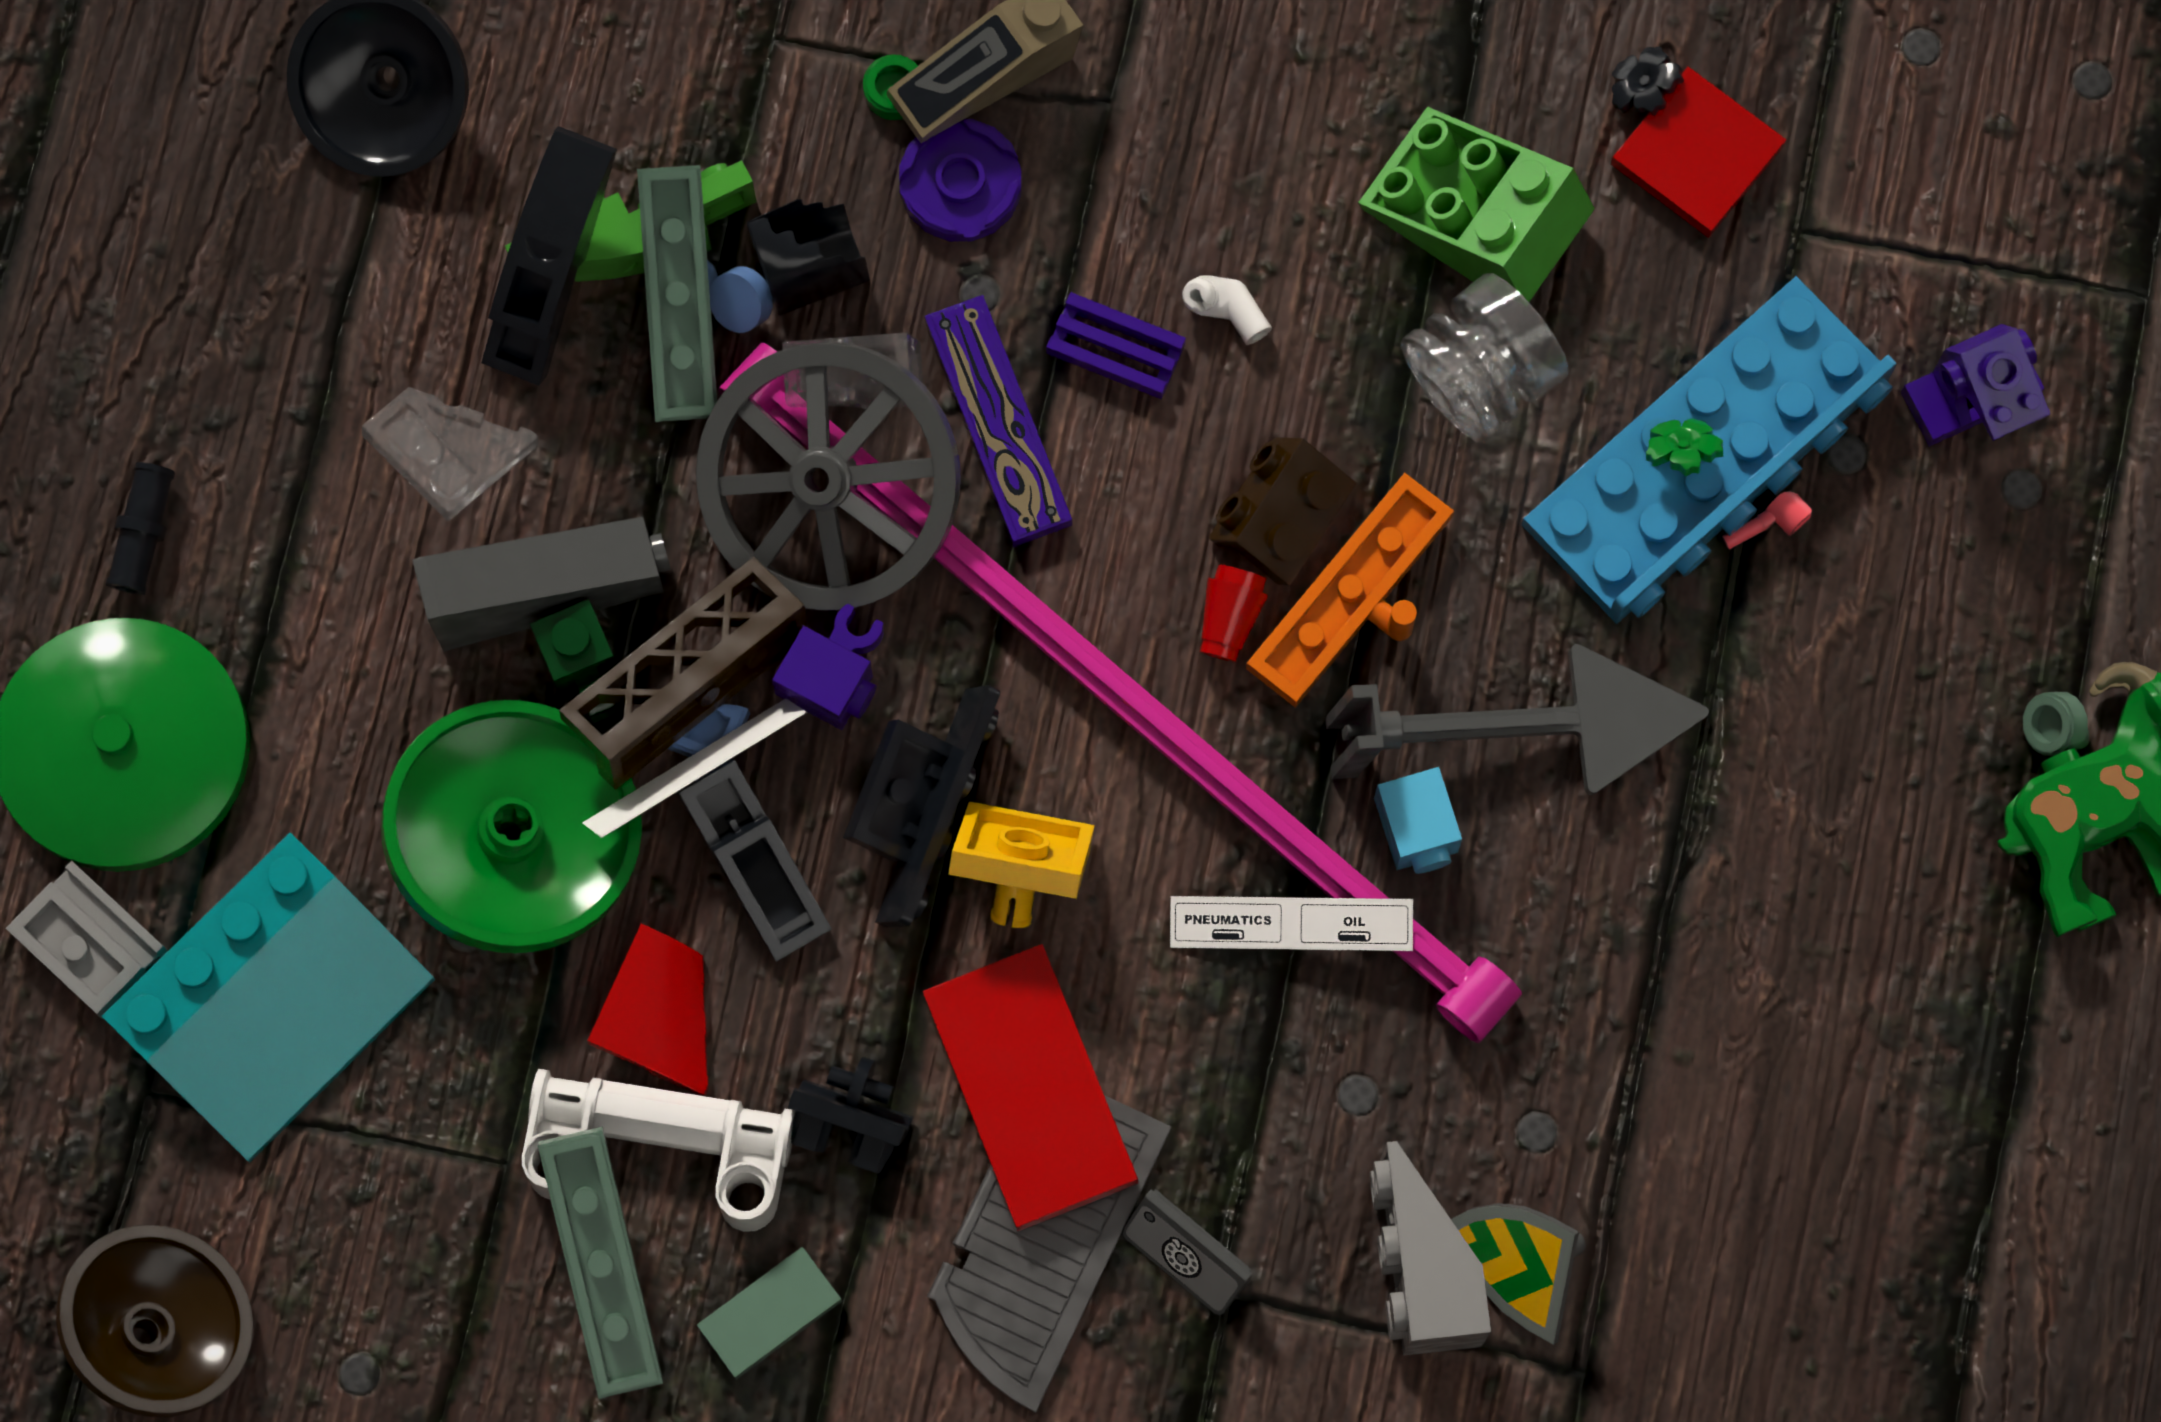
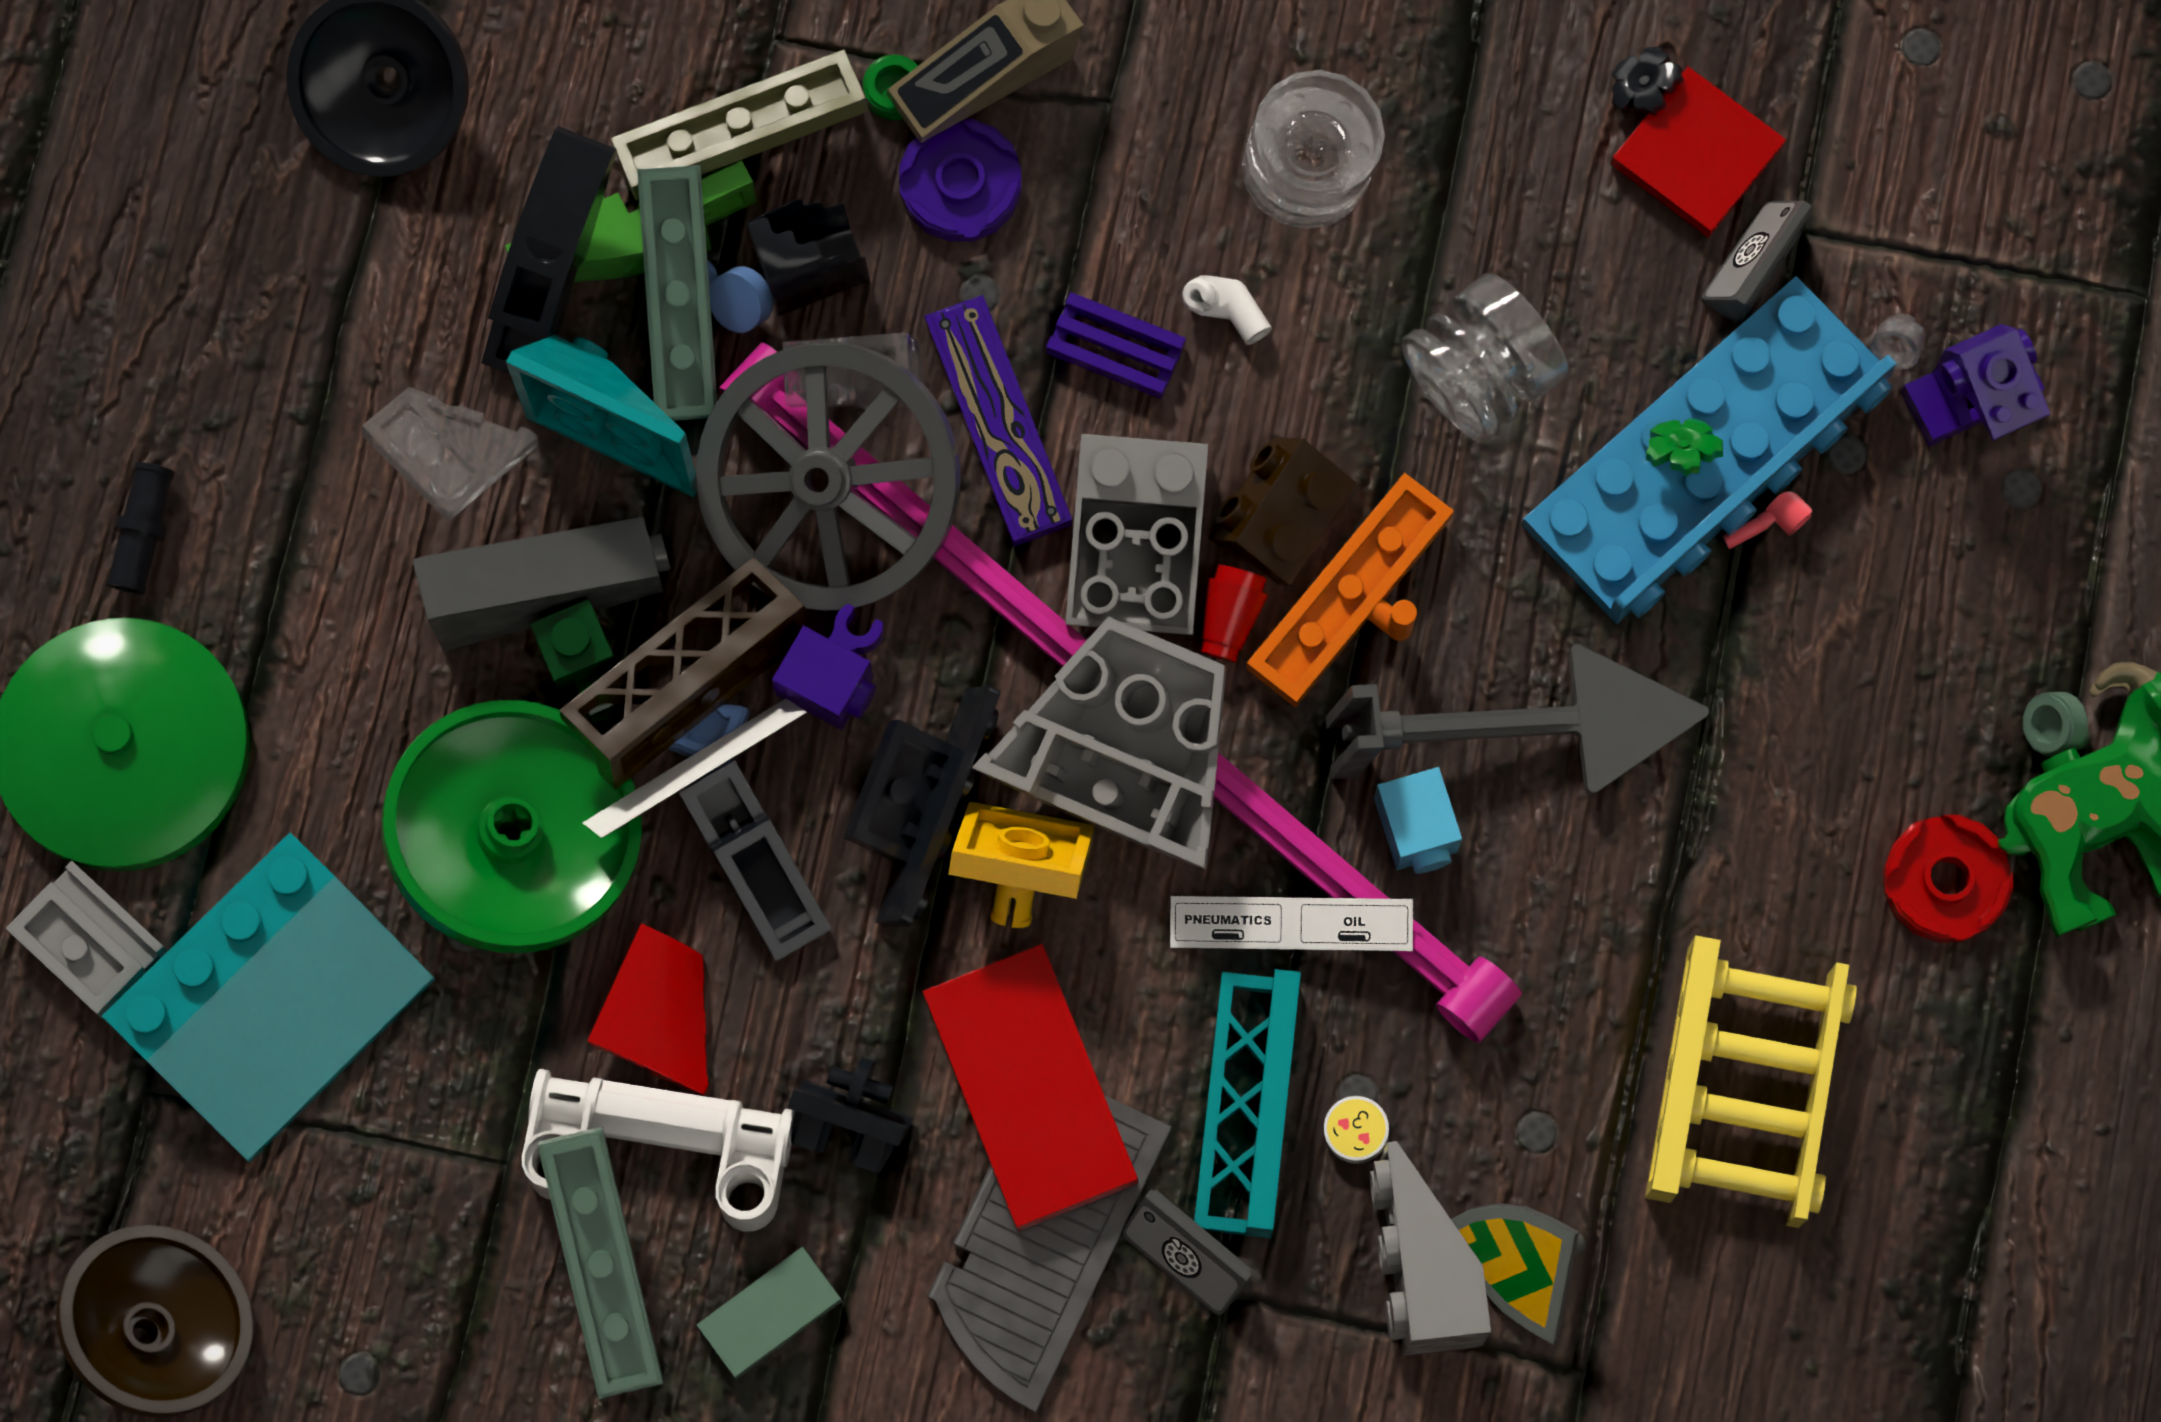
bright green slope [1358,107,1595,306] -> none
none -> teal slope [506,335,697,497]
none -> fence [611,49,869,200]
none -> light grey wedge [972,616,1227,869]
none -> light grey slope [1066,434,1208,635]
none -> teal fence [1194,969,1301,1239]
none -> clear wheel [1241,70,1385,229]
none -> light yellow tile [1324,1096,1389,1164]
none -> light yellow fence [1645,935,1857,1228]
none -> slope [1701,200,1812,324]
none -> clear hinge [1871,314,1926,370]
none -> red tile [1883,815,2013,943]

